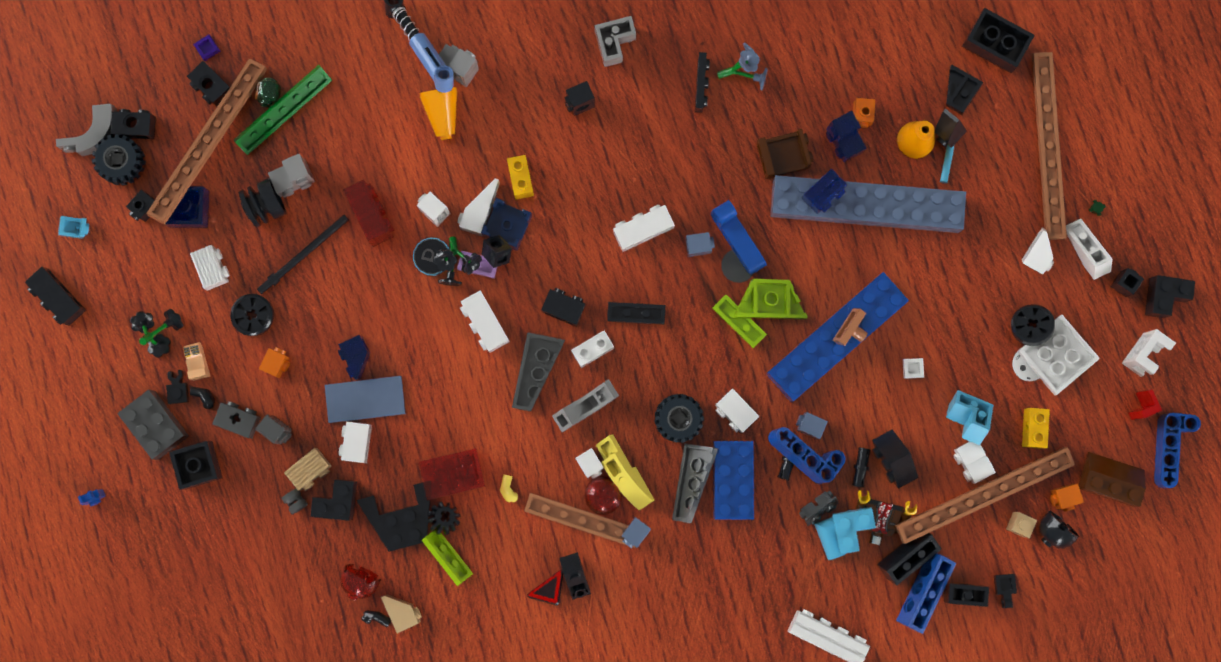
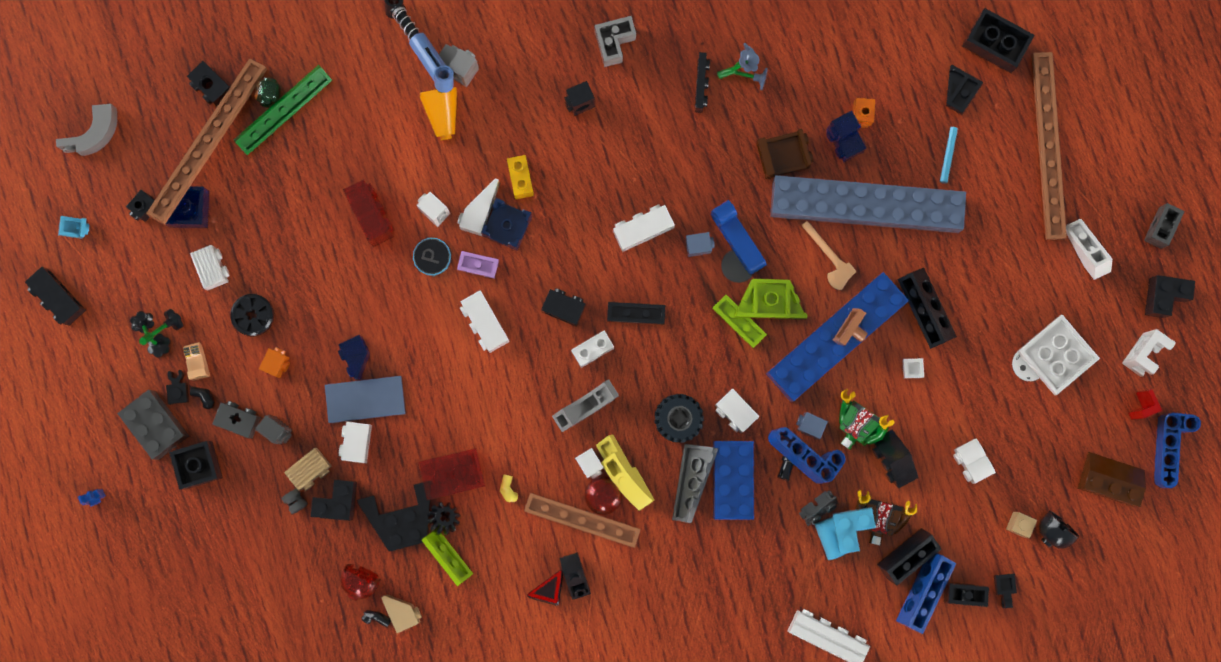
black wheel [92,134,146,185] -> none
black brick [111,109,156,140] -> none
dark purple tile [193,34,221,61] -> none
black wheel [238,177,287,228] -> none
black bar [257,215,349,295] -> none
light grey brick [268,154,315,197] -> none
black plant [433,236,482,286] -> none
black brick [481,235,512,268] -> none
dark grey wing [512,332,565,412] -> none
sand blue brick [621,517,651,548] -> none
clear blue brick [802,169,847,214] -> none
black pin [852,447,871,488] -> none
nougat plate [895,447,1075,544] -> none
light orange cone [897,121,935,159] -> none
black slope [934,108,967,148] -> none
medium azure brick [946,390,994,445] -> none
black wheel [1011,304,1055,346] -> none
white slope [1022,227,1054,274] -> none
yellow brick [1022,408,1050,449] -> none
orange brick [1050,484,1084,512] -> none
dark green piece [1089,200,1106,216] -> none
black brick [1110,268,1144,297] -> none
none -> light nougat piece [802,221,857,290]
none -> torso [839,389,895,450]
none -> black brick [897,268,957,349]
none -> dark grey brick [1144,203,1185,249]

